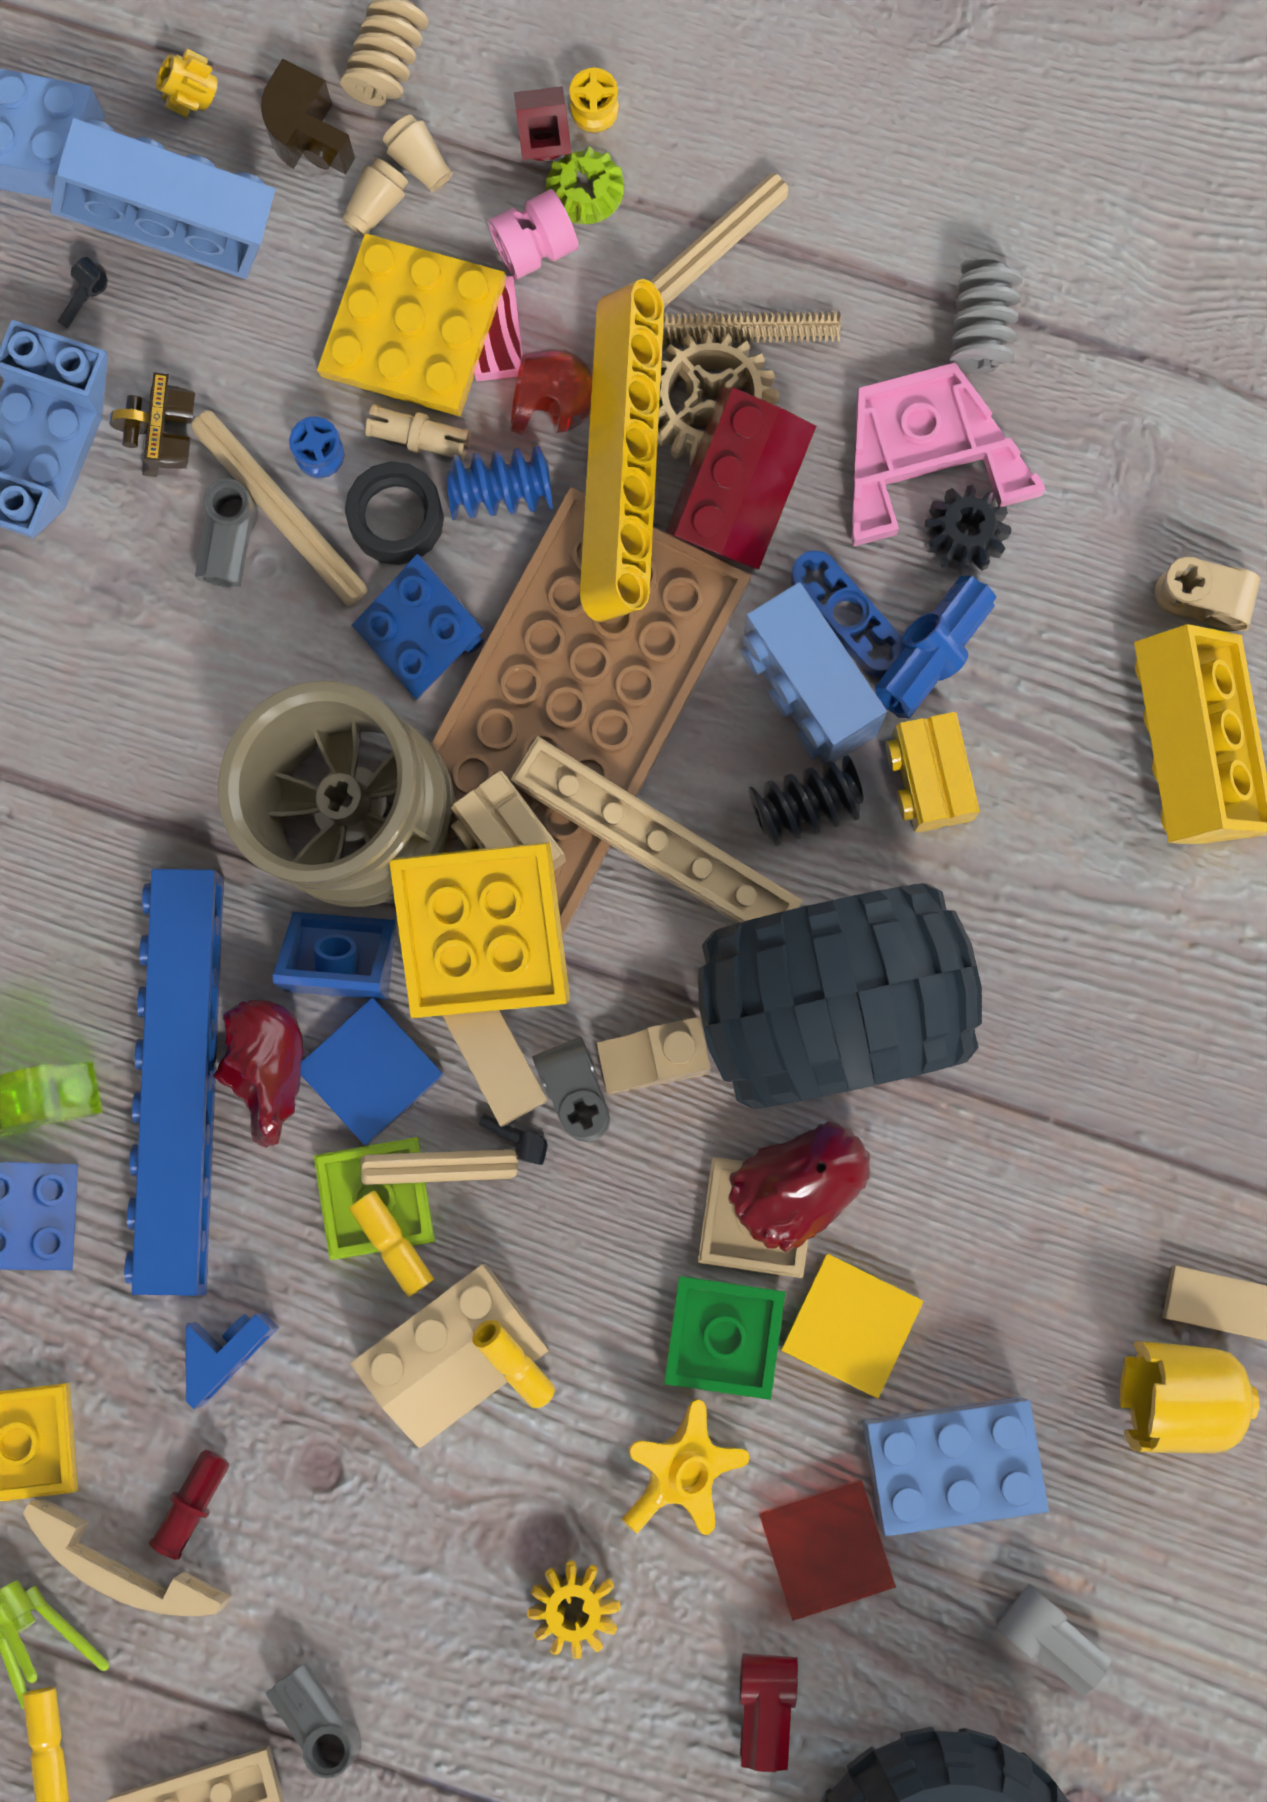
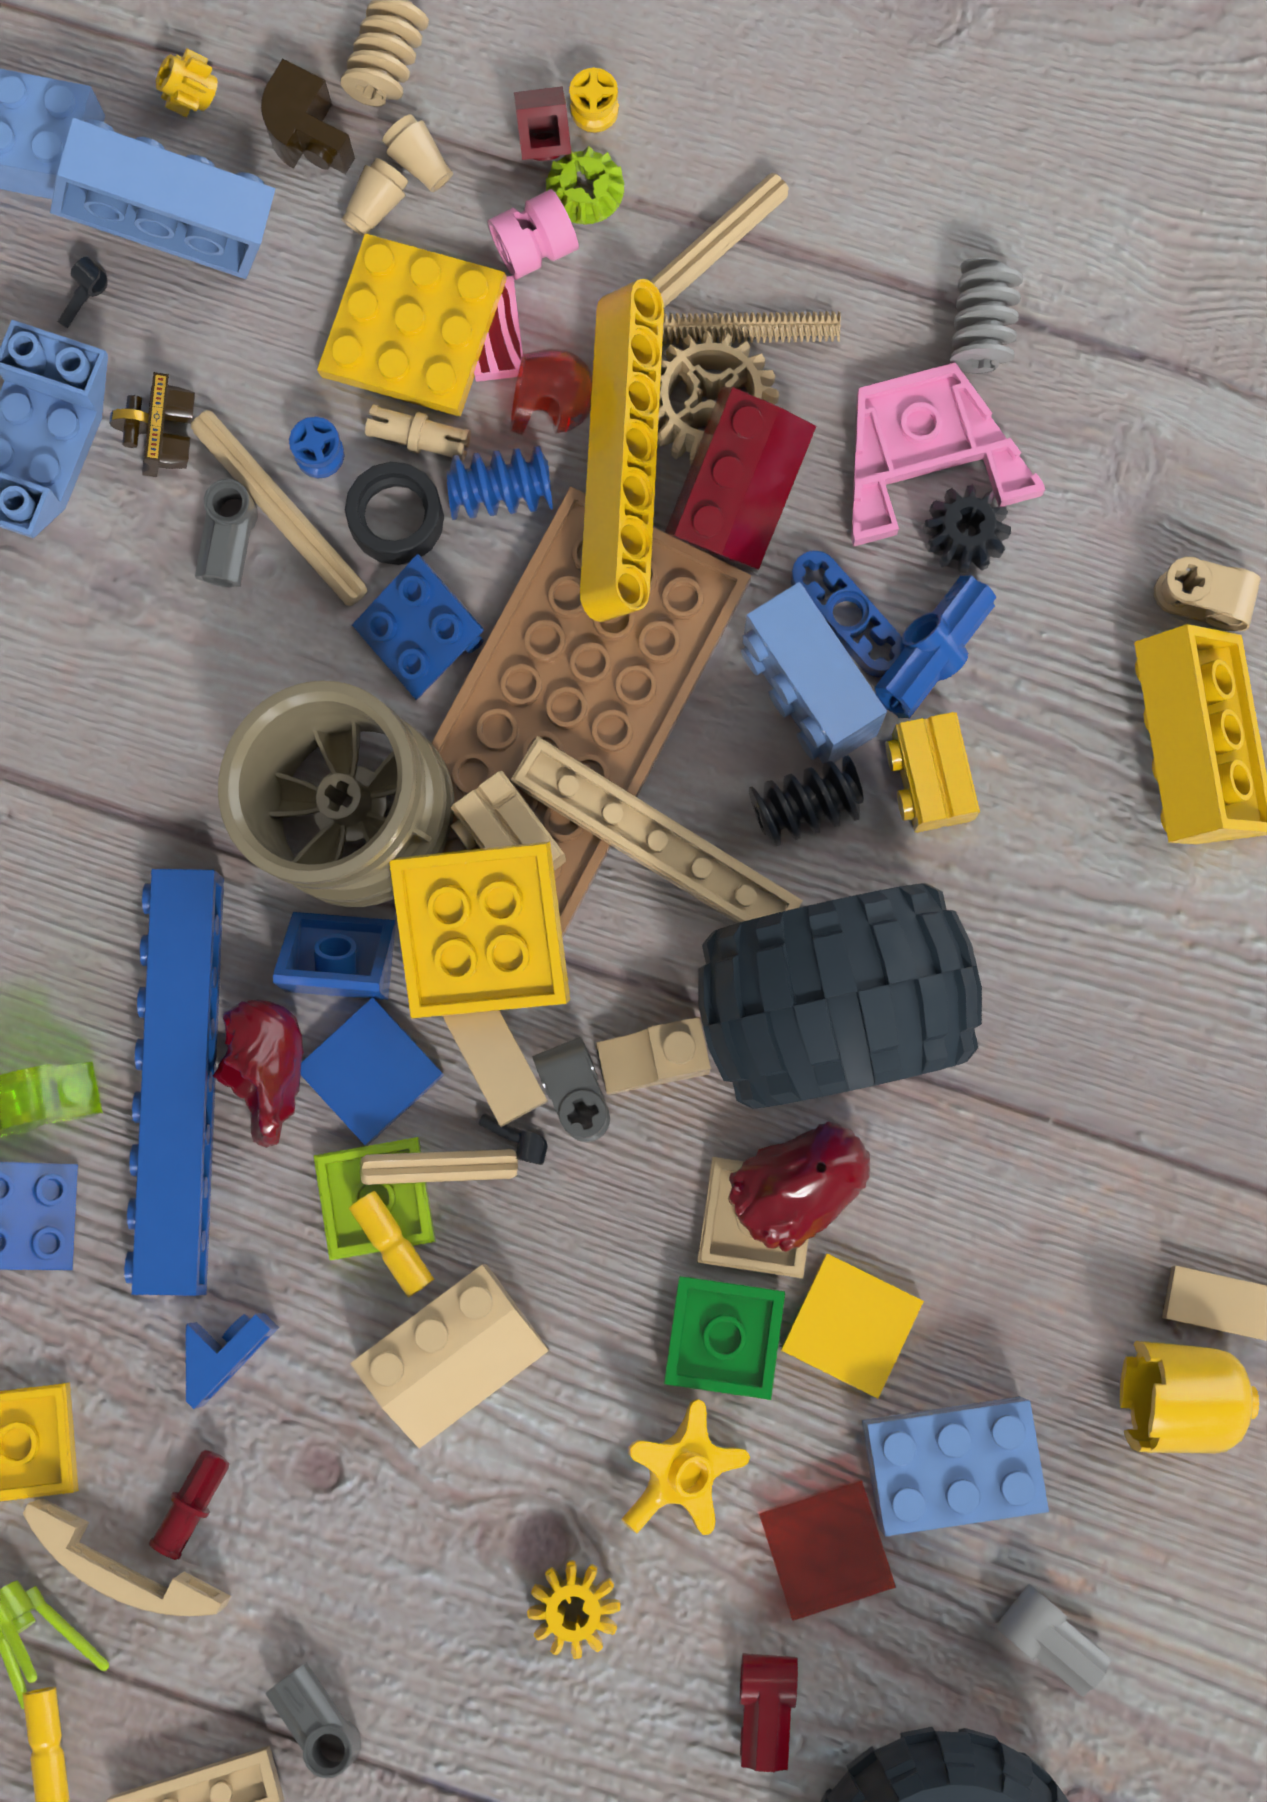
yellow piece [472,1320,555,1408] -> none

